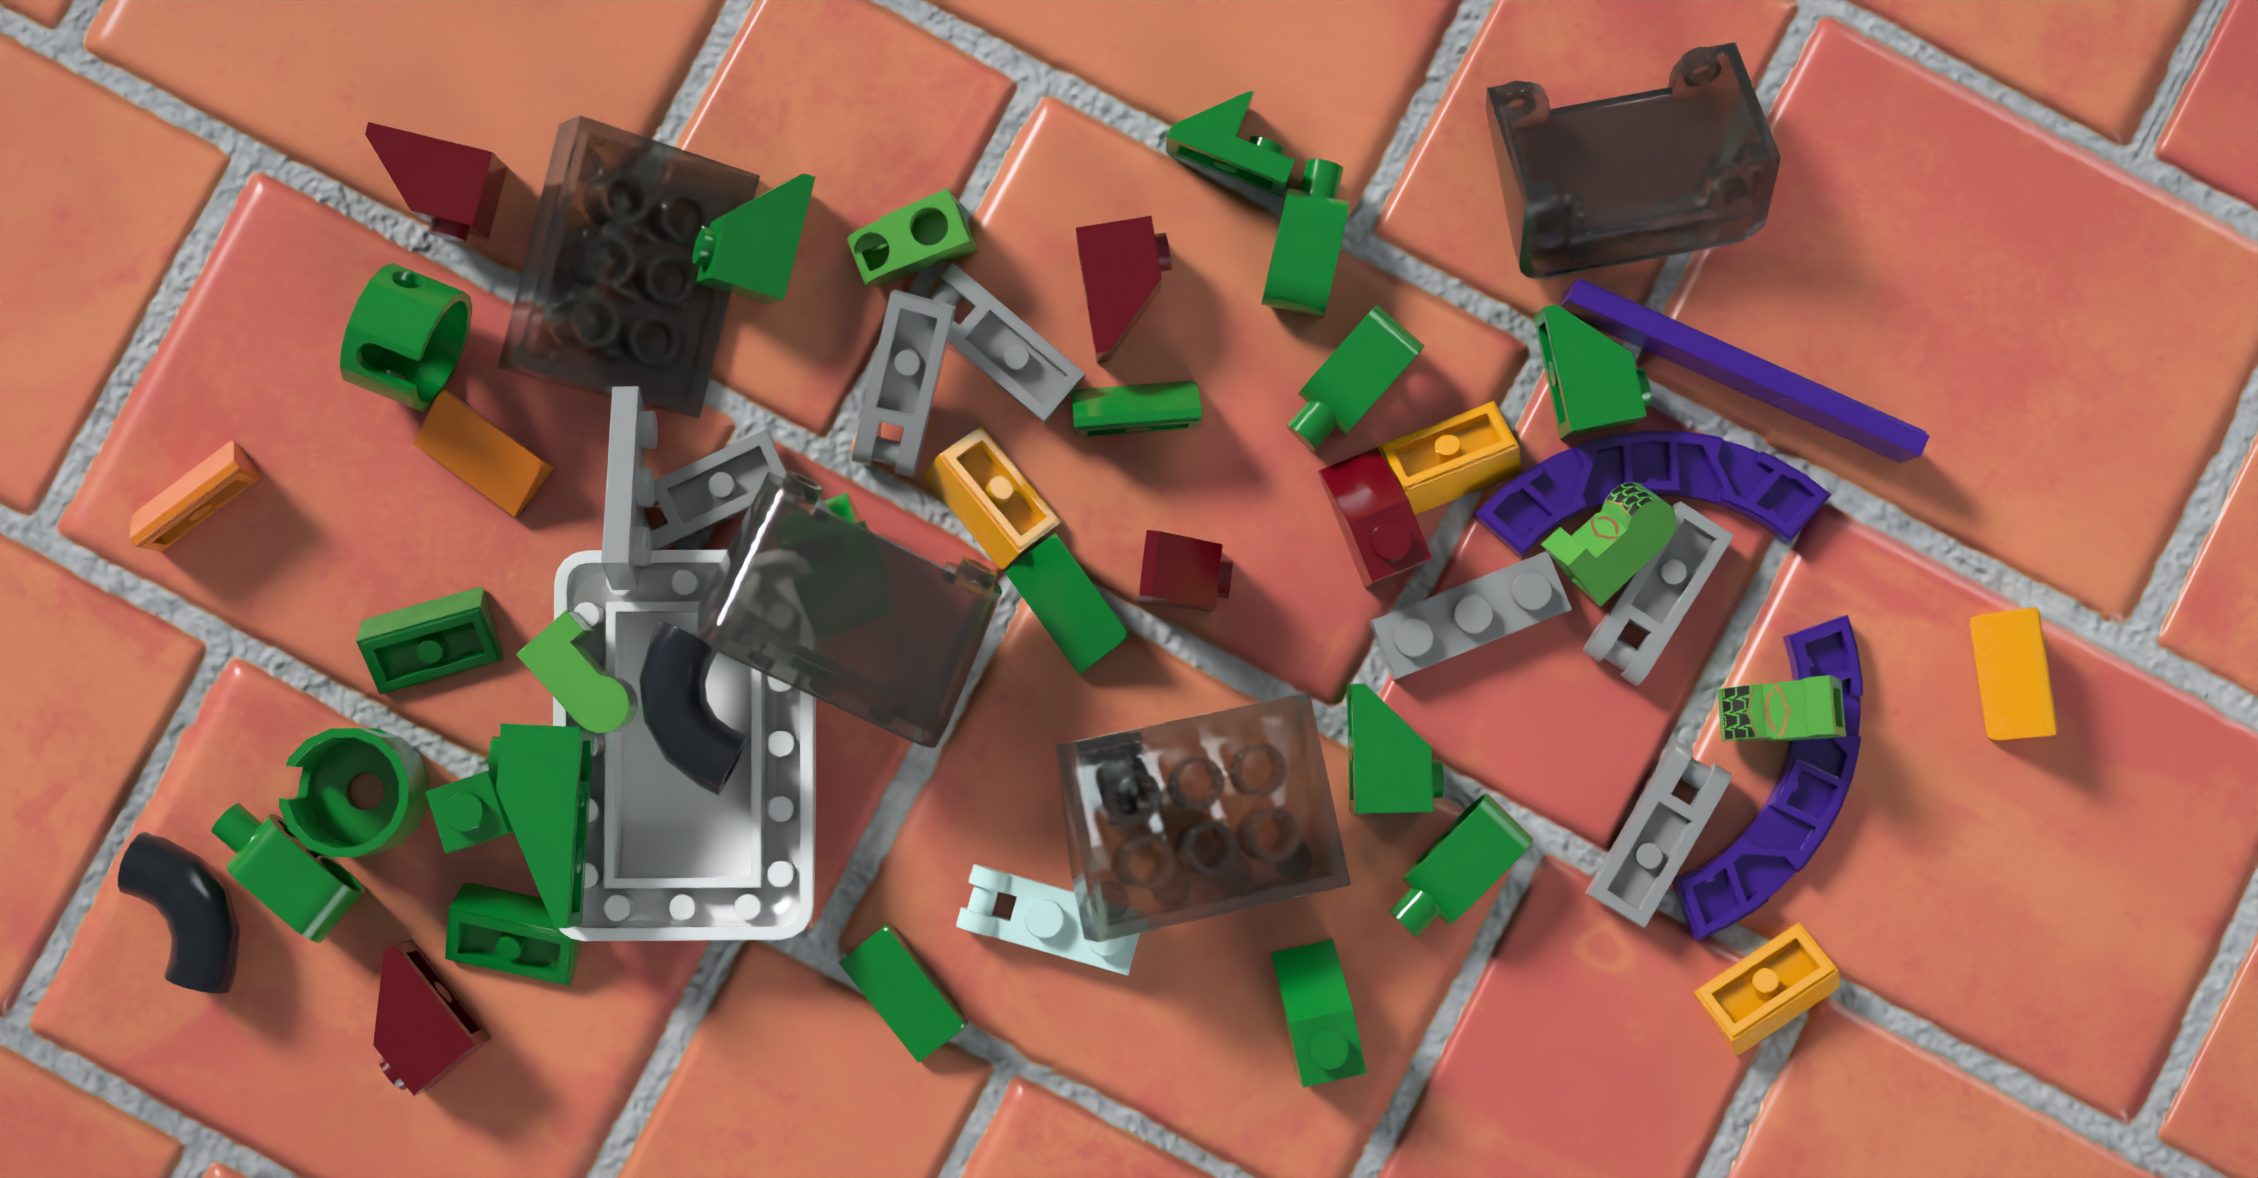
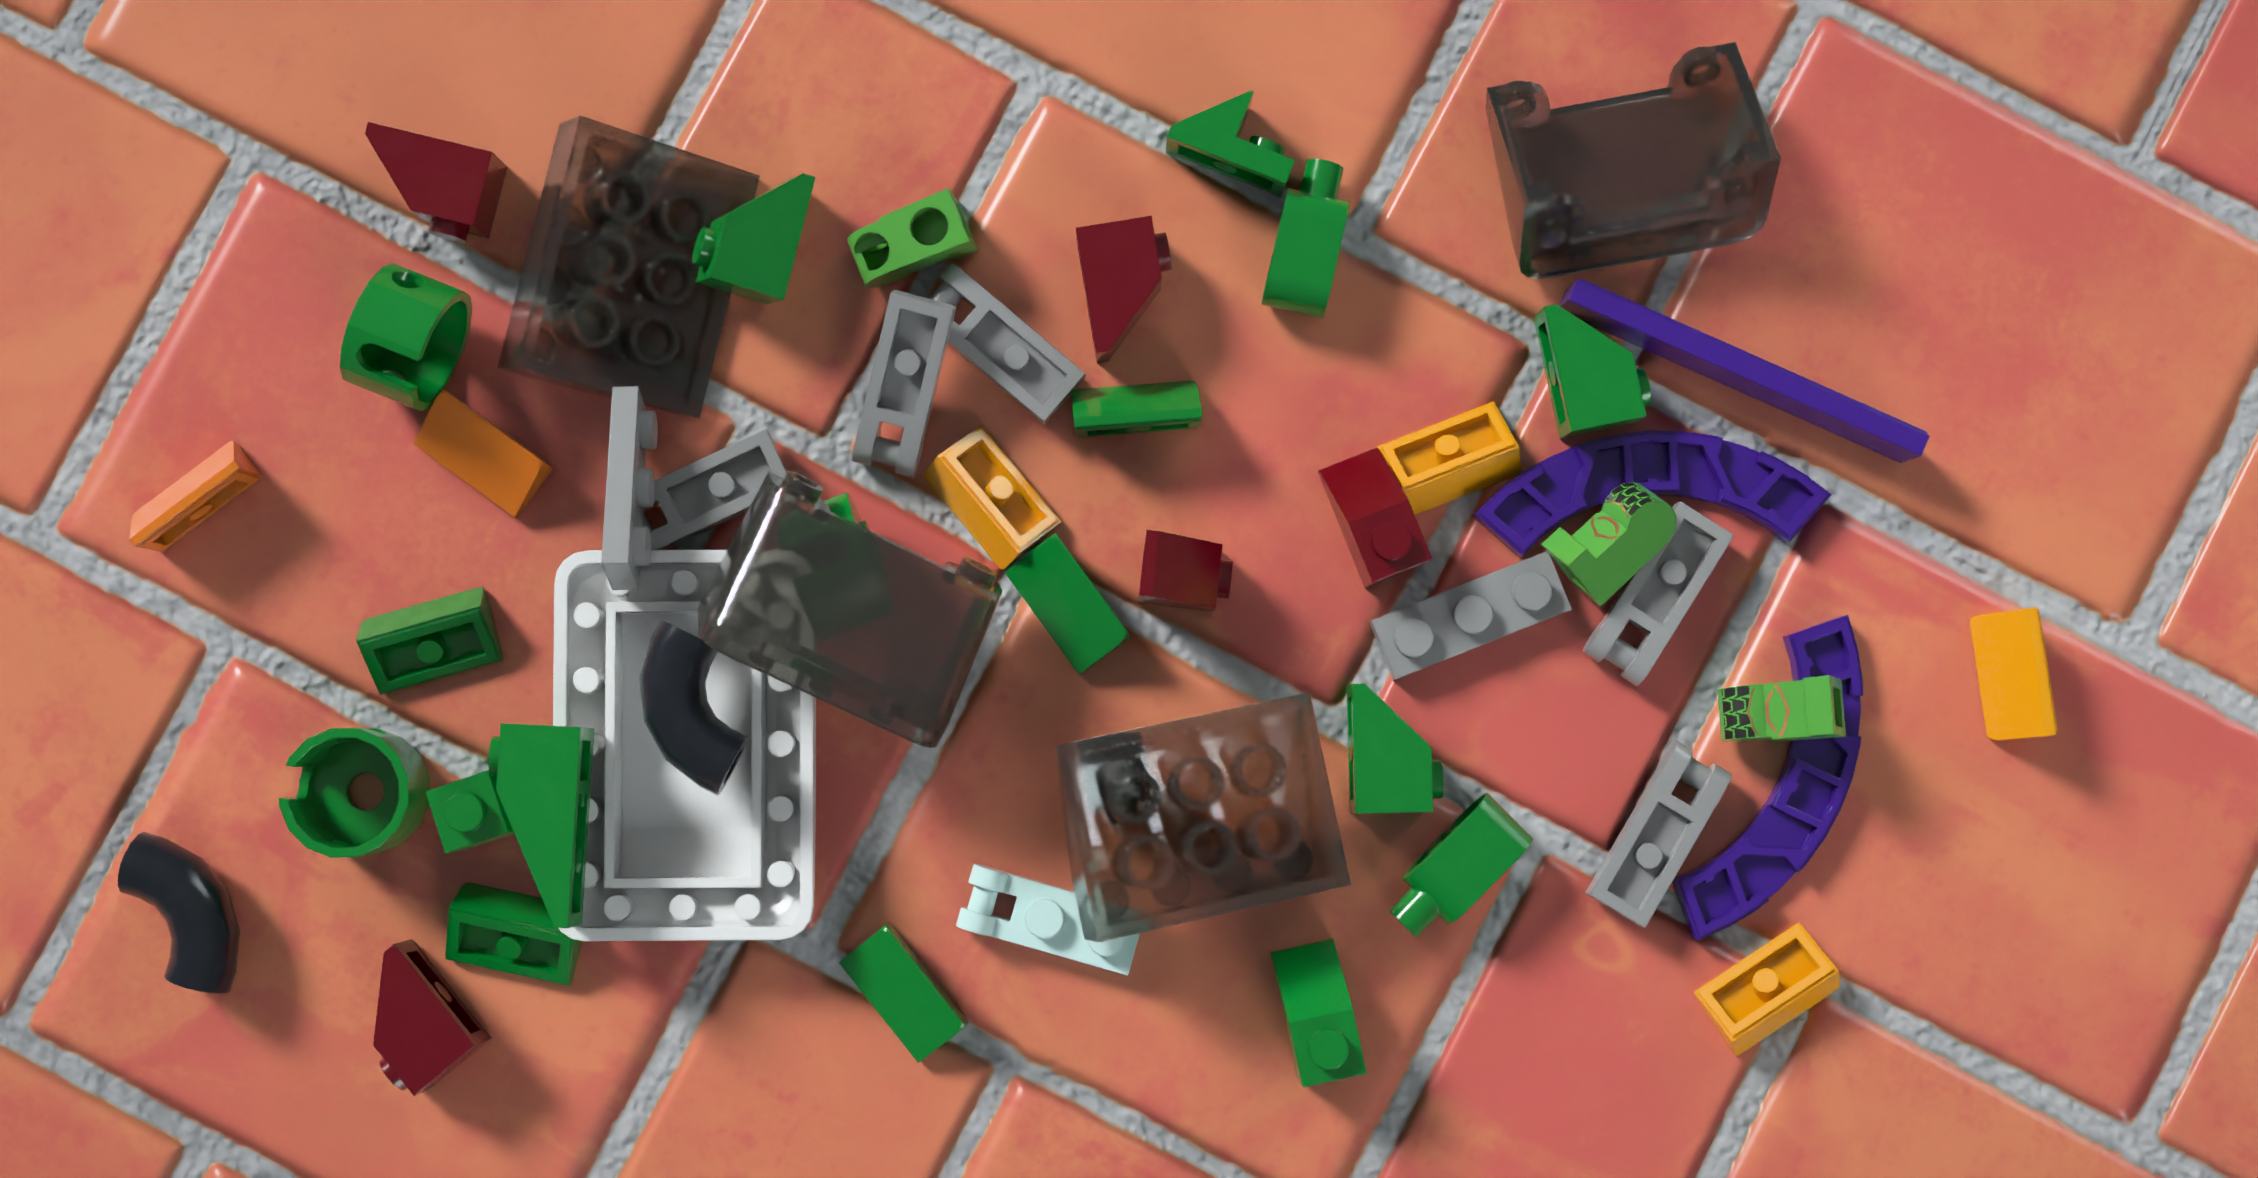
green piece [211,803,365,943] -> none
bright green leg [516,610,638,733] -> none
green piece [1286,304,1425,451] -> none

